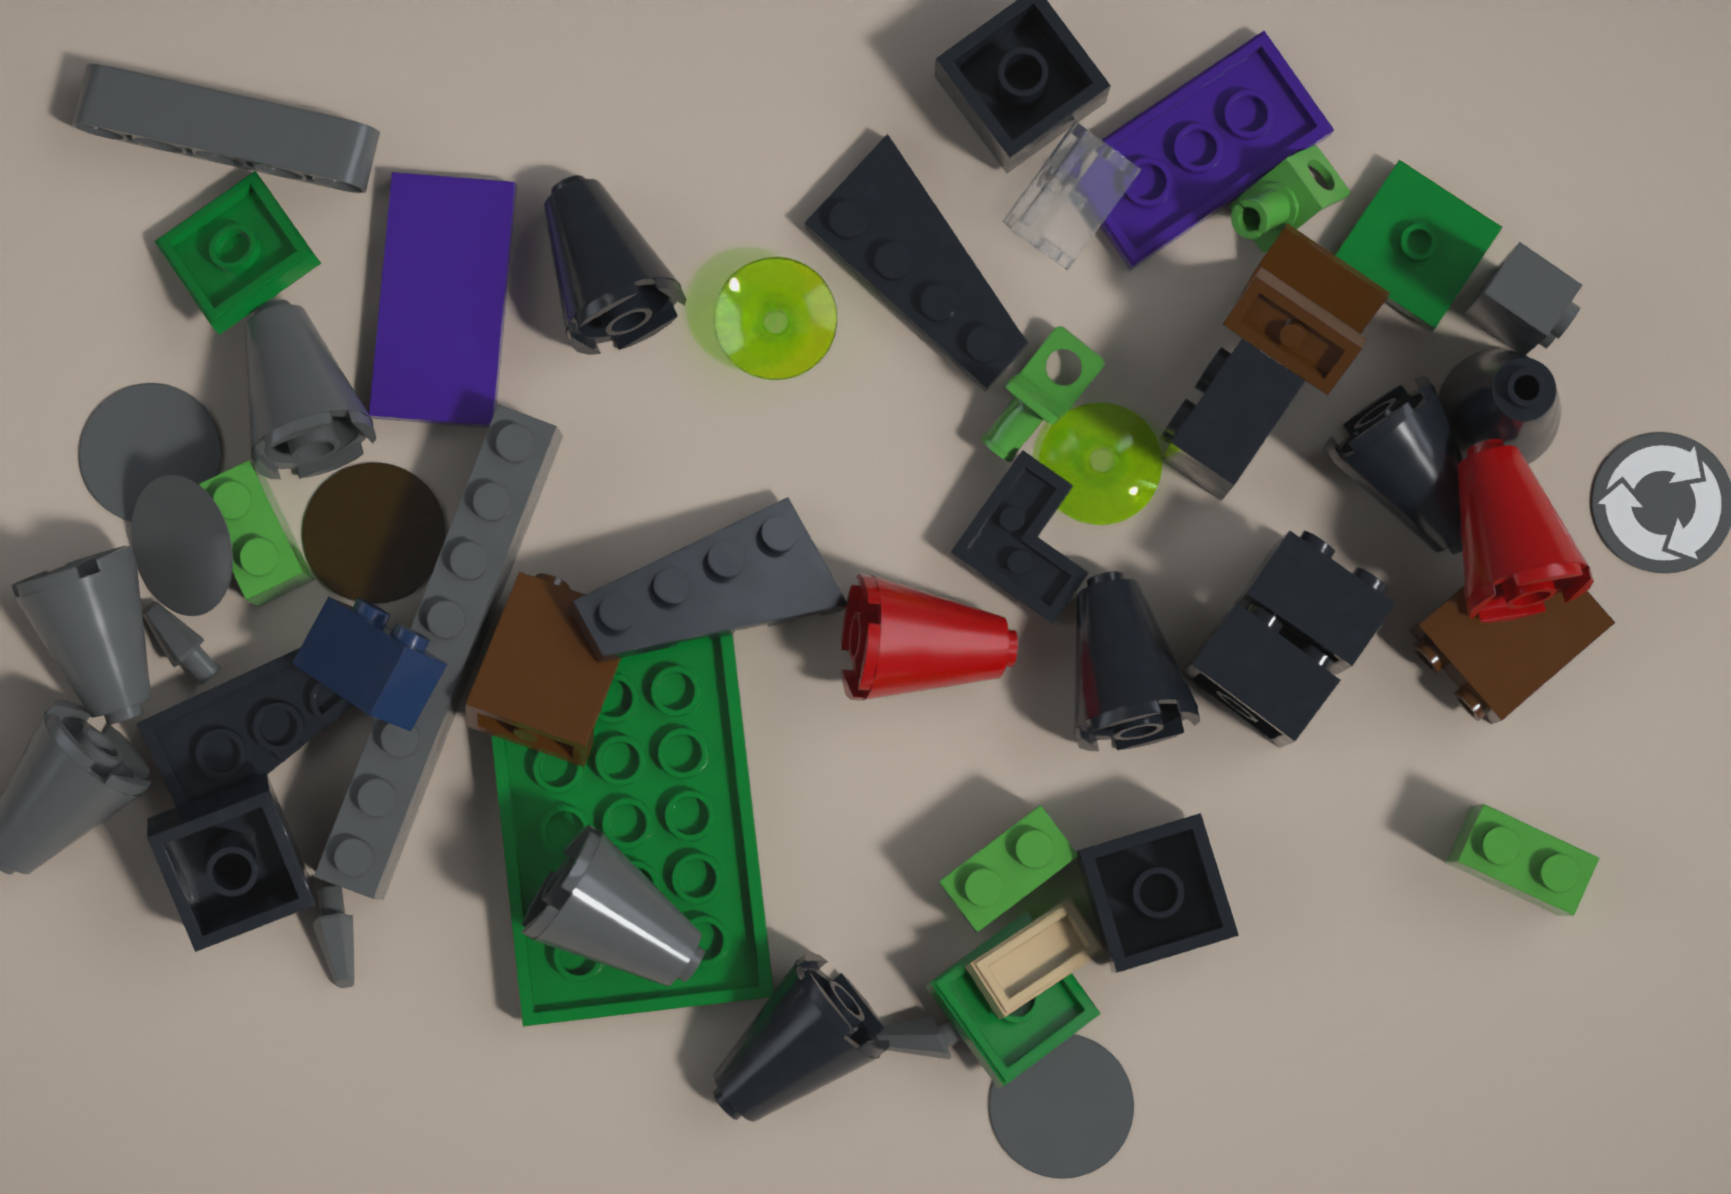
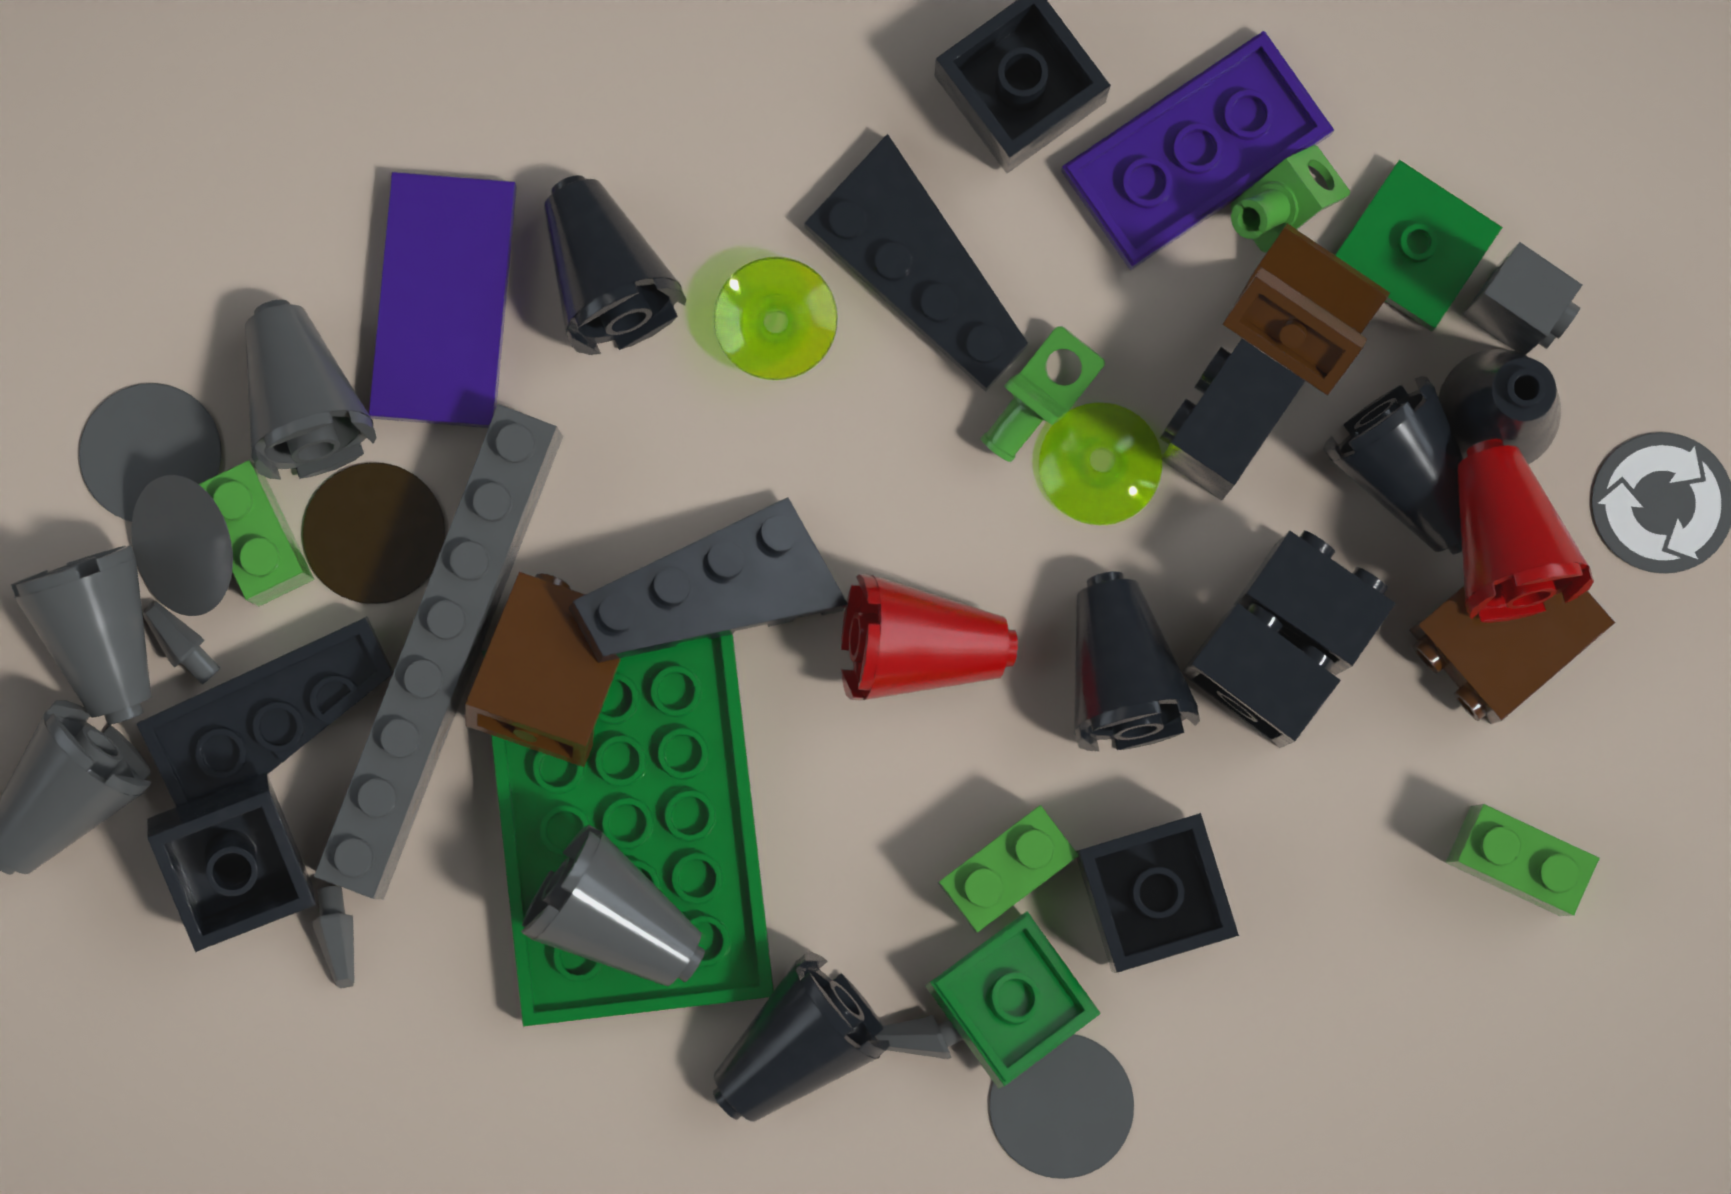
dark grey beam [72,64,380,193] -> none
green plate [154,170,321,335] -> none
dark blue brick [292,596,447,731] -> none
black plate [951,450,1089,624] -> none
tan tile [965,897,1105,1020] -> none
clear hinge [1003,121,1141,271] -> none

